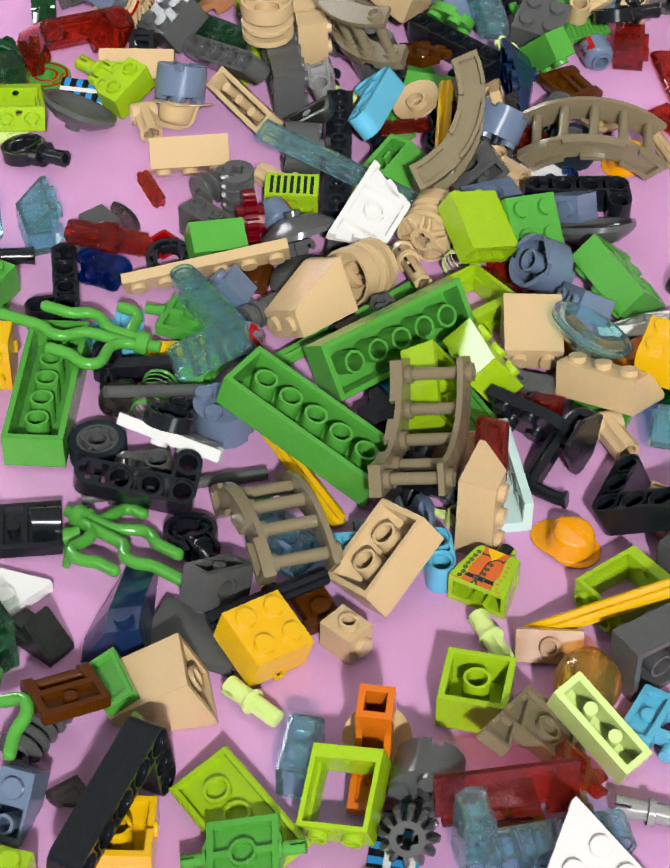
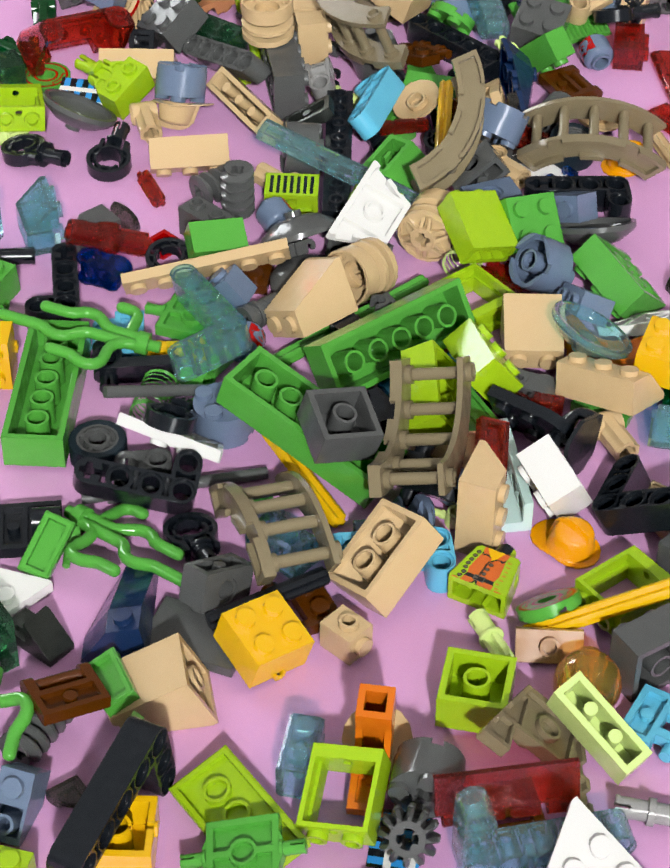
clear smoke animal [98,378,138,418] -> none
yellowish green axle [221,675,284,728] -> none
dark red gear [235,189,266,246] -> none
tan pin [392,239,433,290] -> none
clear red plate [555,739,608,800] -> none
none -> bright green tile [17,510,76,580]
none -> black pin [86,121,132,182]
none -> dark grey brick [297,386,384,464]
none -> bright green tile [515,587,583,624]
none -> white brick [516,434,593,518]

